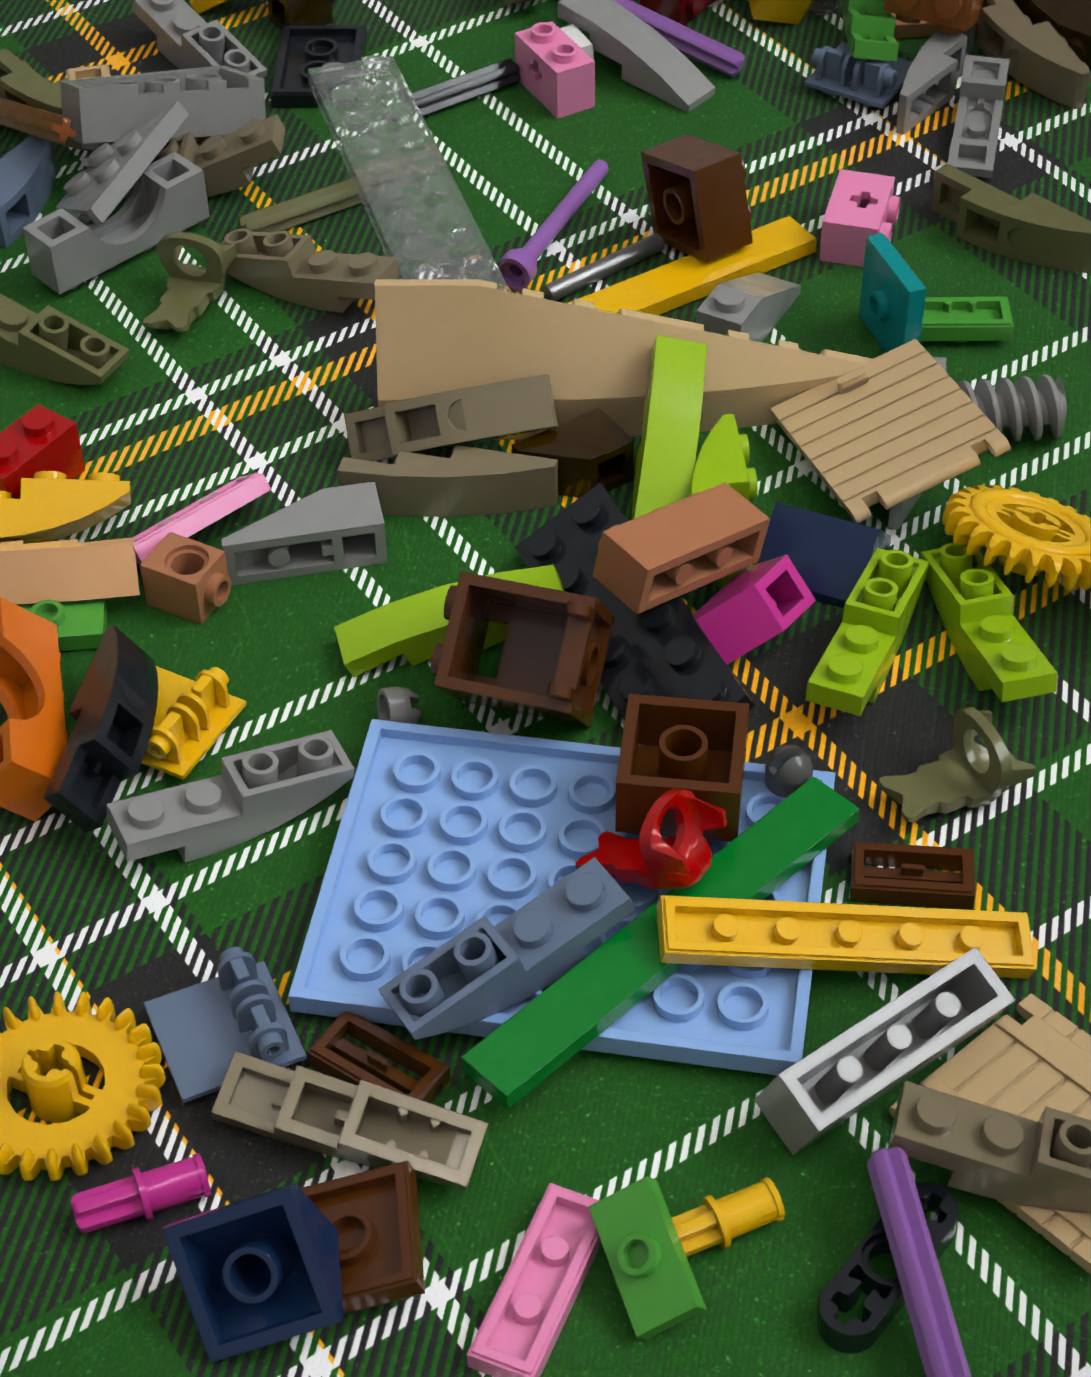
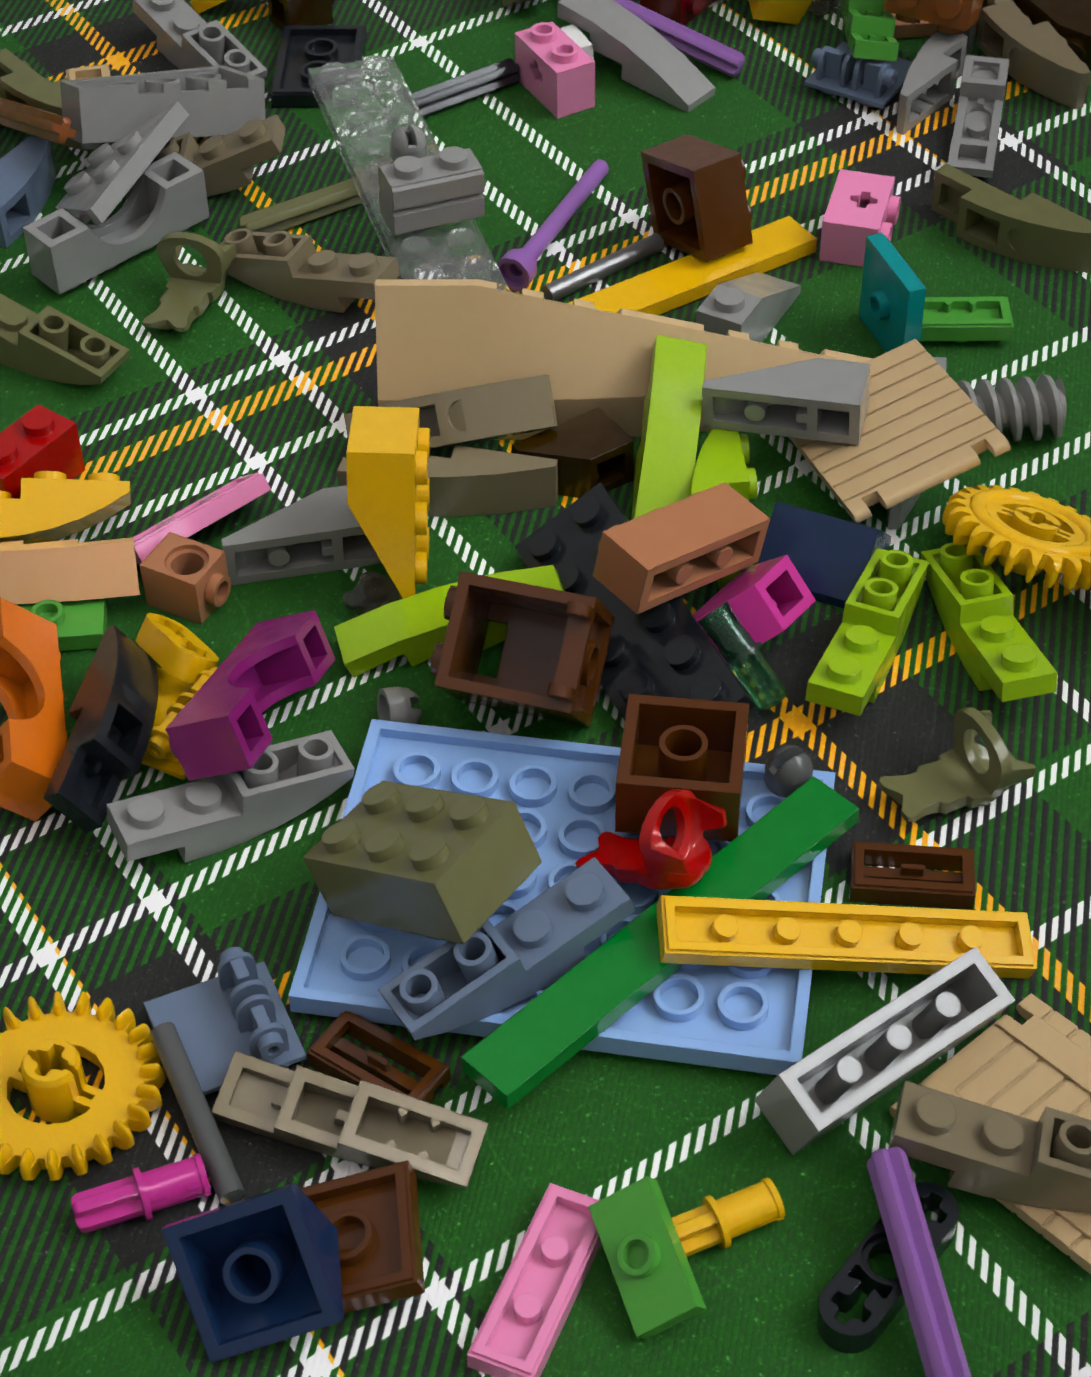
none -> yellow beam [135,613,219,685]
none -> dark grey bar [150,1022,245,1204]
none -> magenta arch [165,610,336,781]
none -> olive brick [303,781,542,944]
none -> clear smoke plate [343,571,403,616]
none -> yellow slope [346,406,430,598]
none -> light grey brick [378,146,485,235]
none -> light grey hinge [390,124,427,161]
none -> clear green axle [697,601,787,710]
none -> light grey slope [702,358,870,445]

